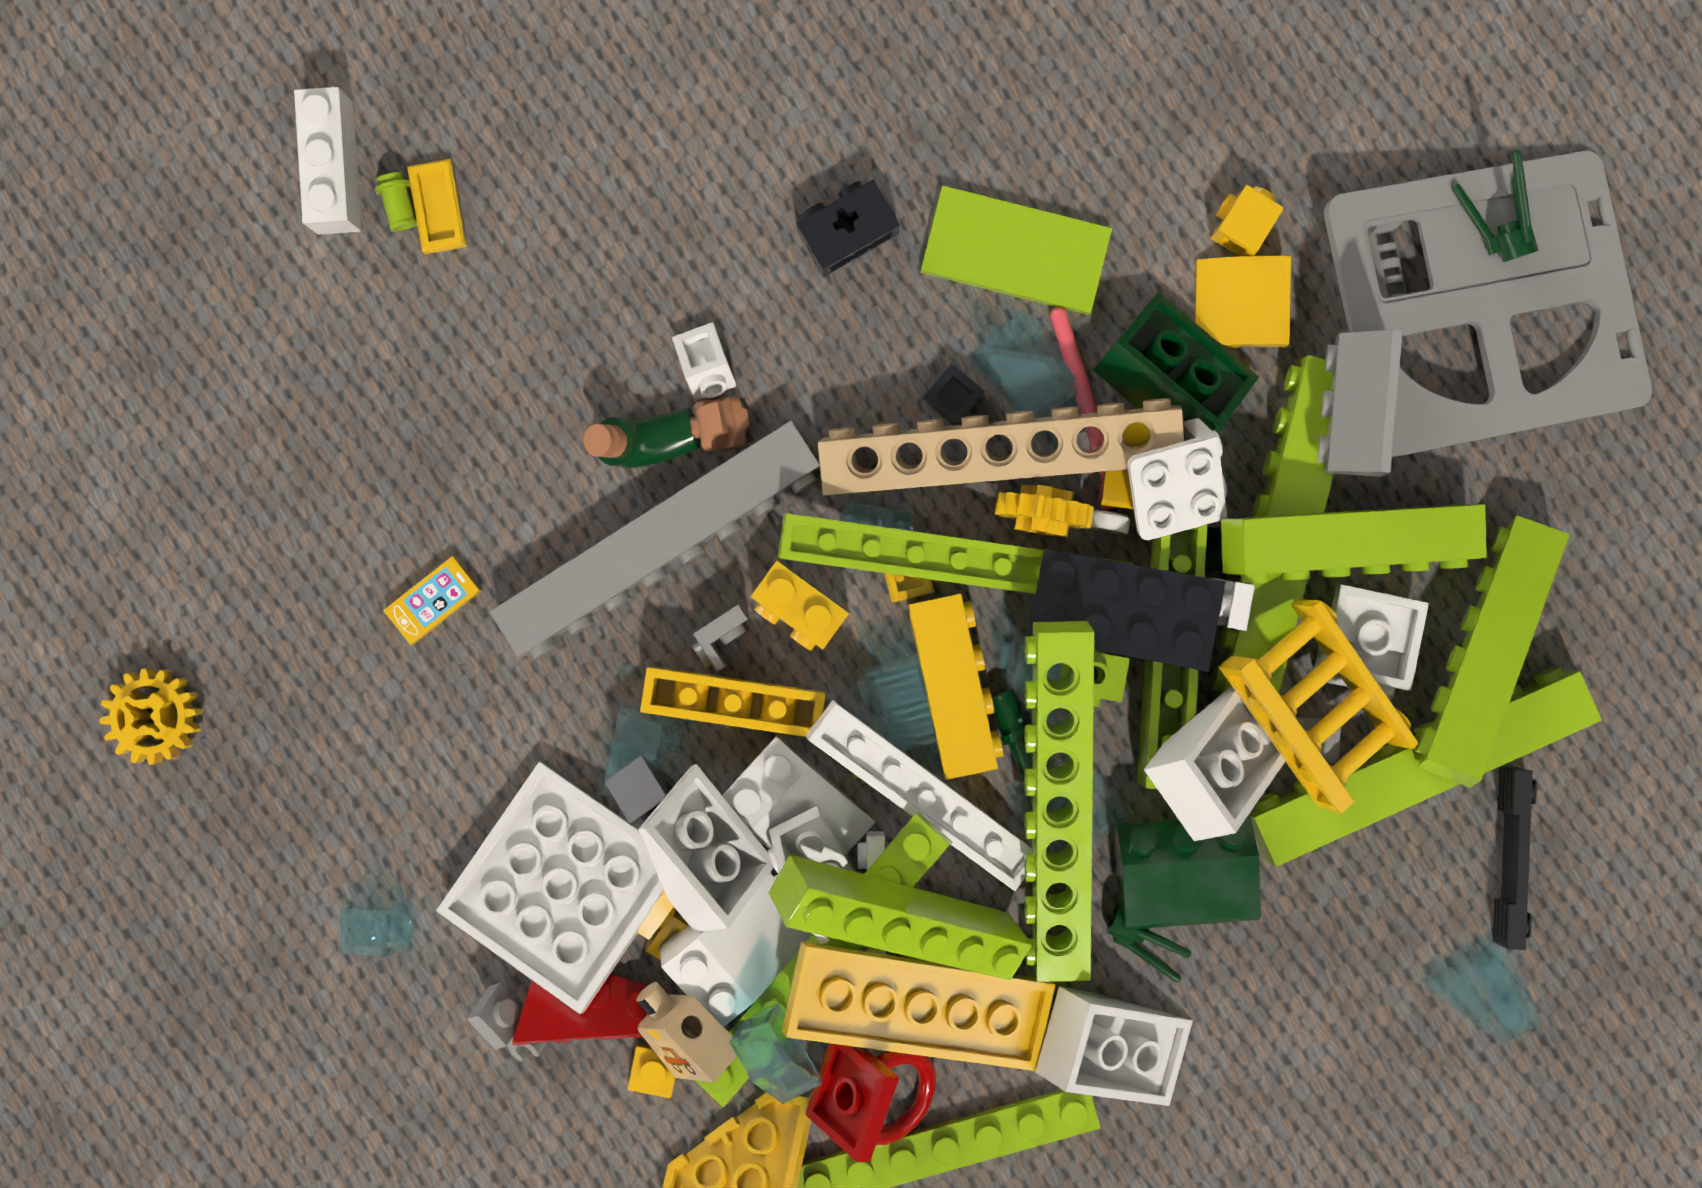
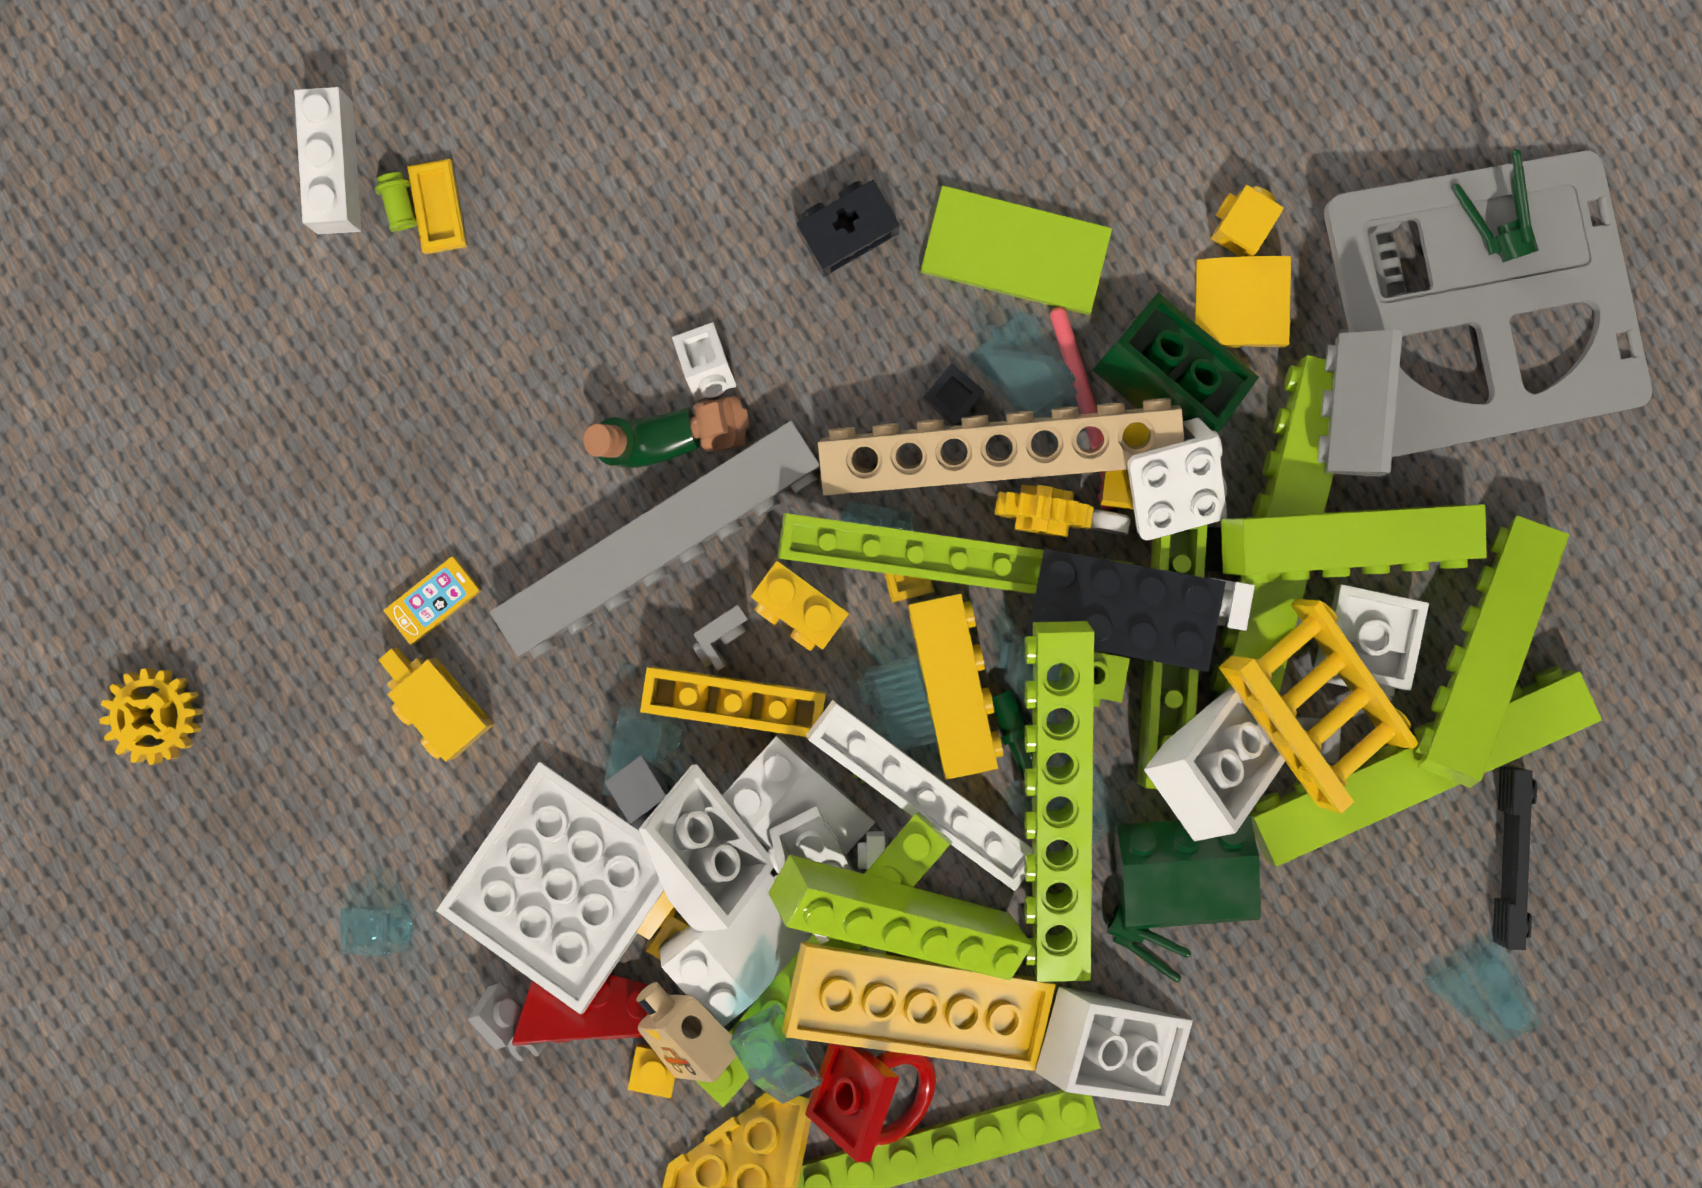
none -> yellow hinge [378,647,494,762]

